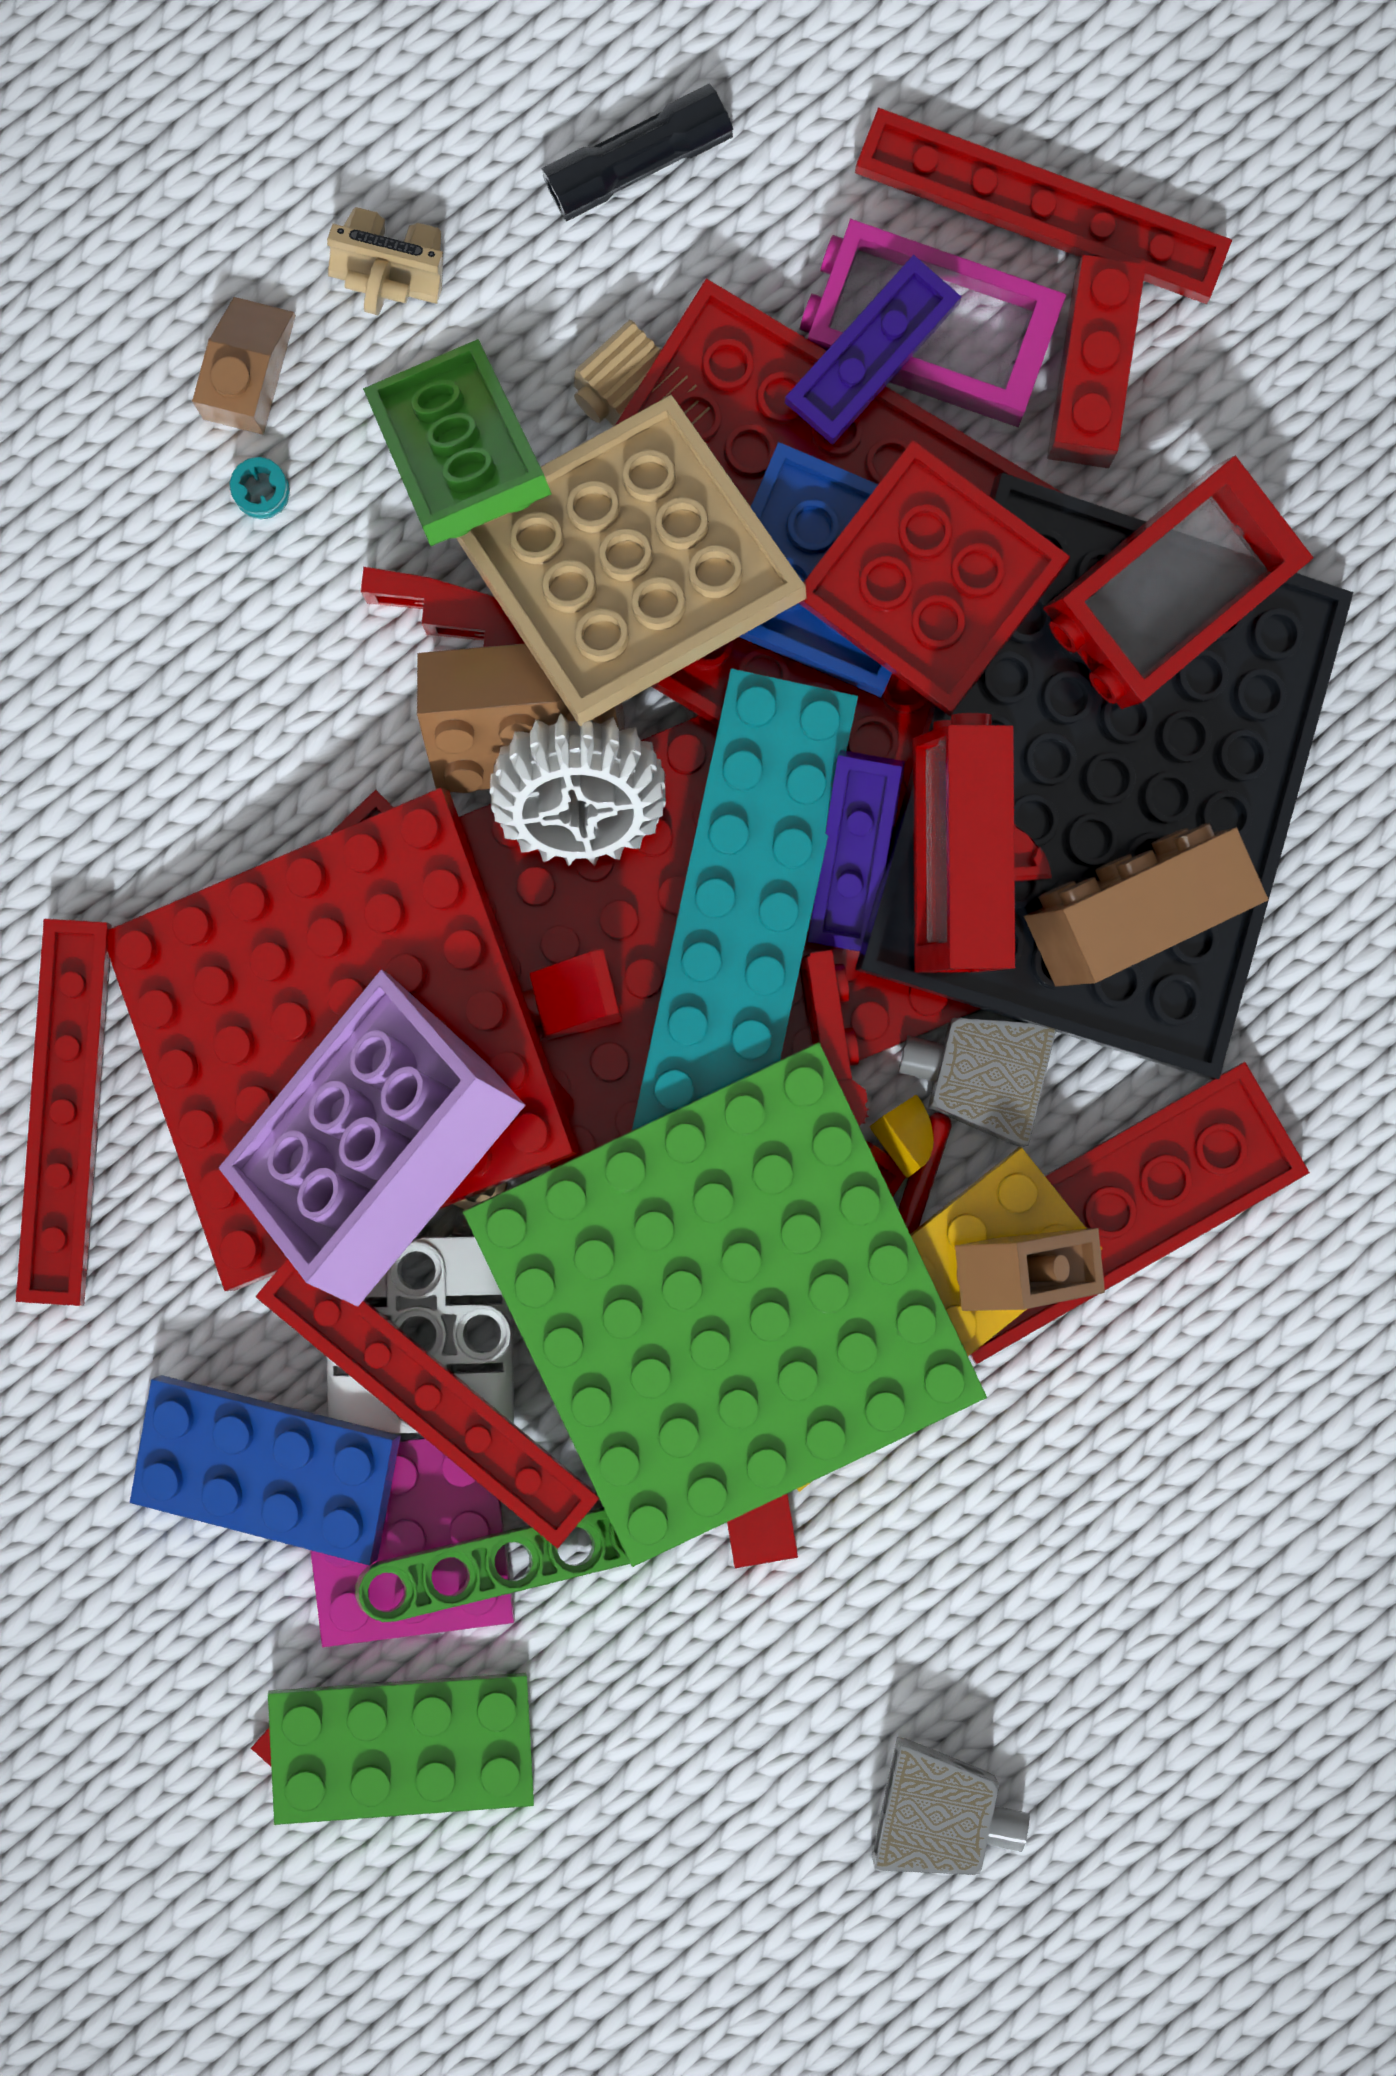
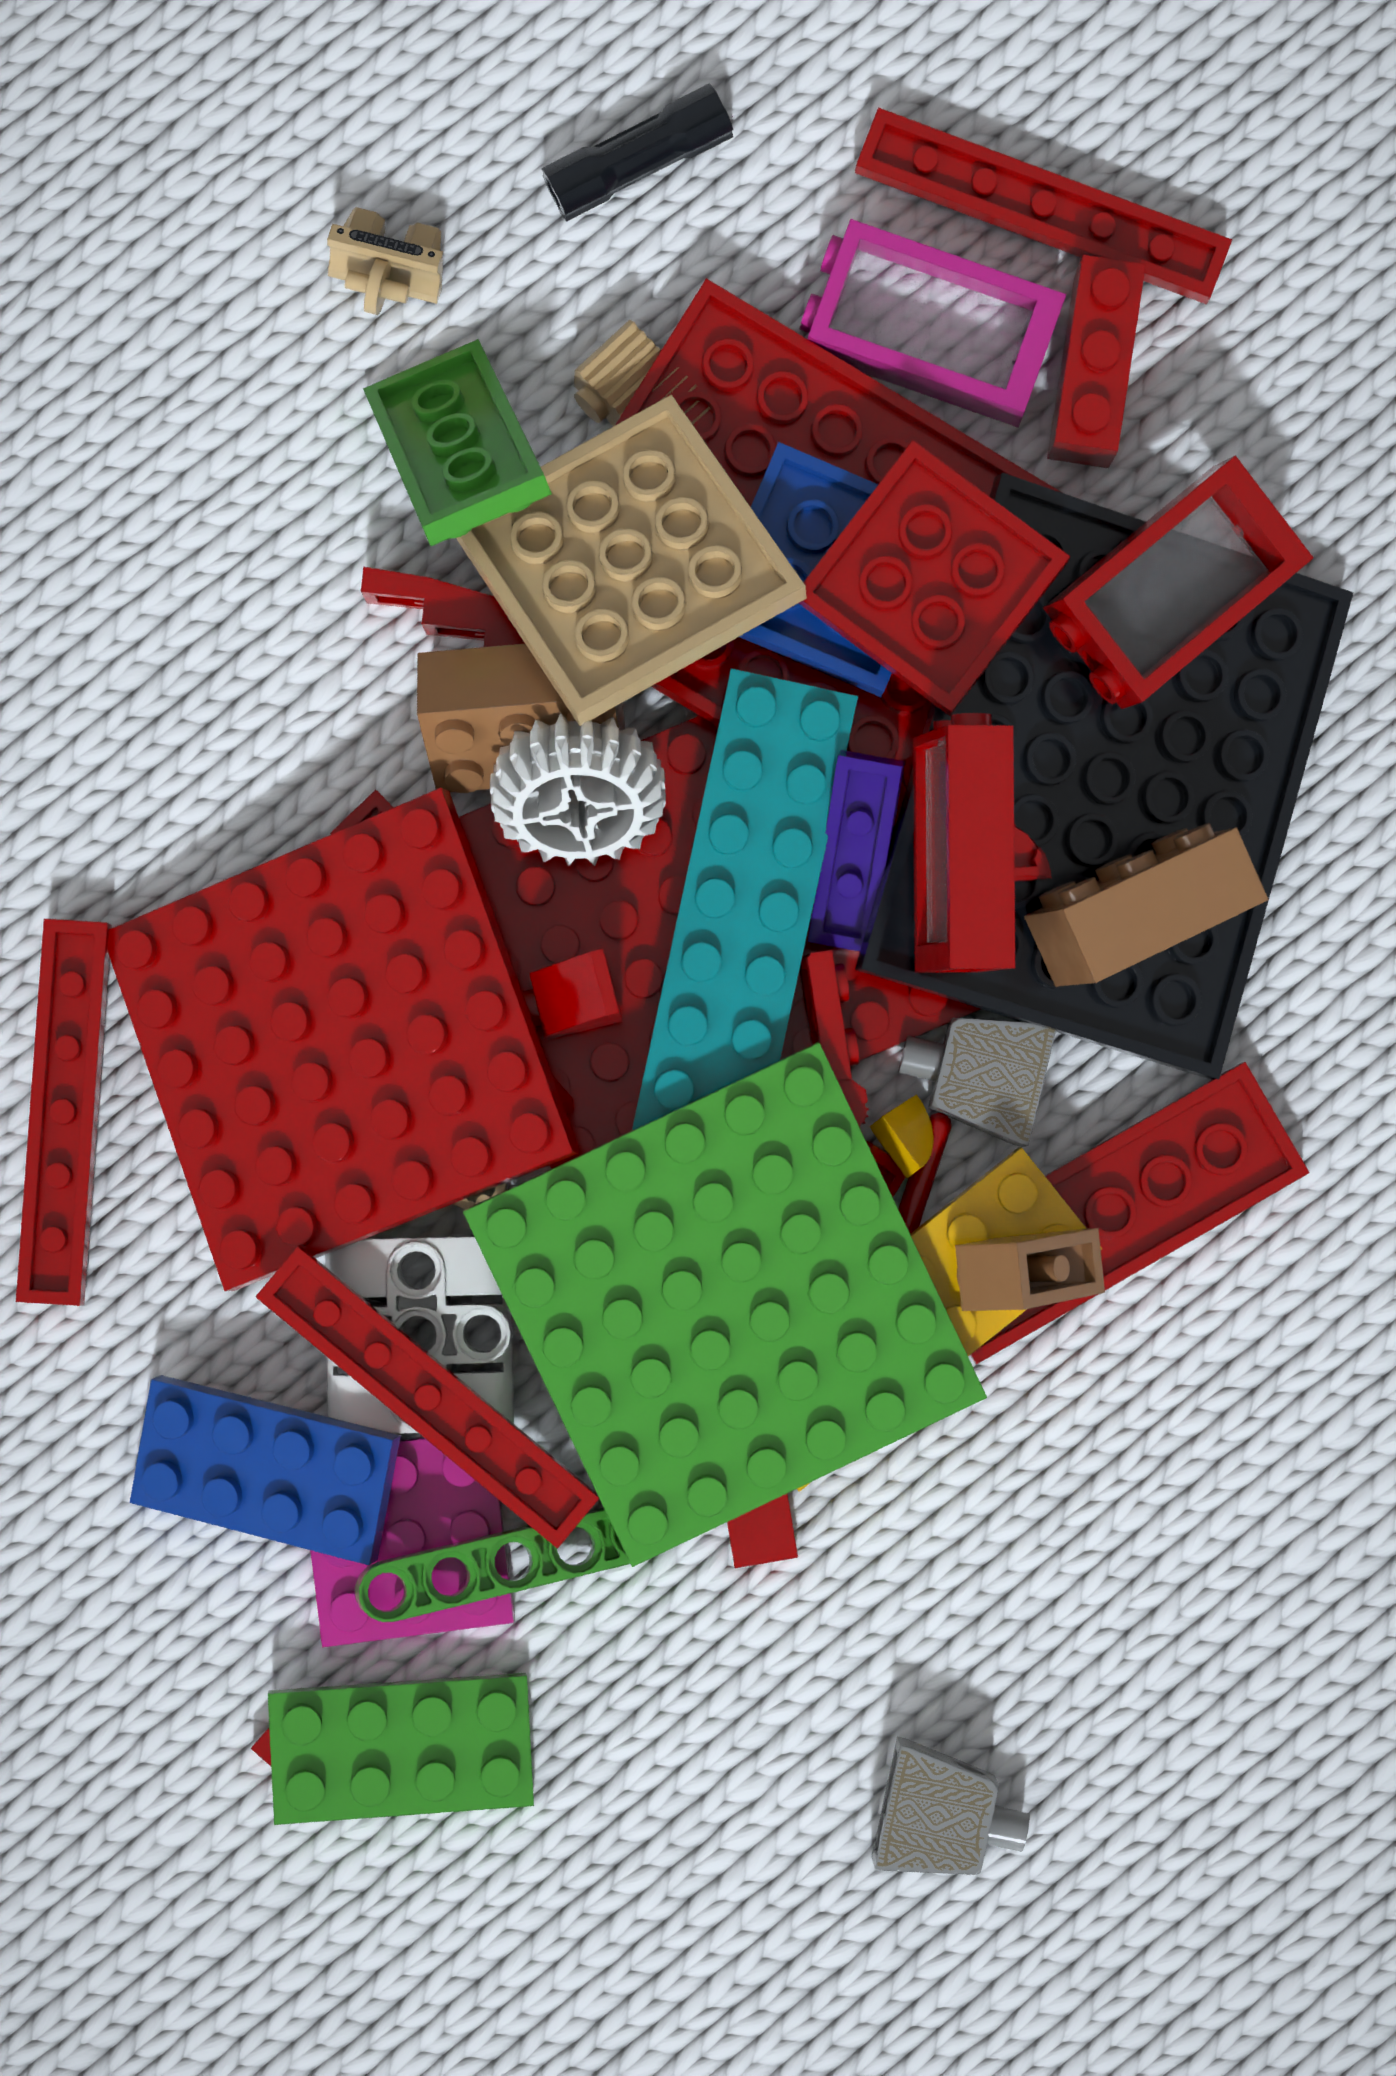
medium nougat slope [192,297,296,435] -> none
lavender slope [219,970,525,1307] -> none
teal bush [229,457,290,520] -> none
dark purple plate [785,254,962,445] -> none

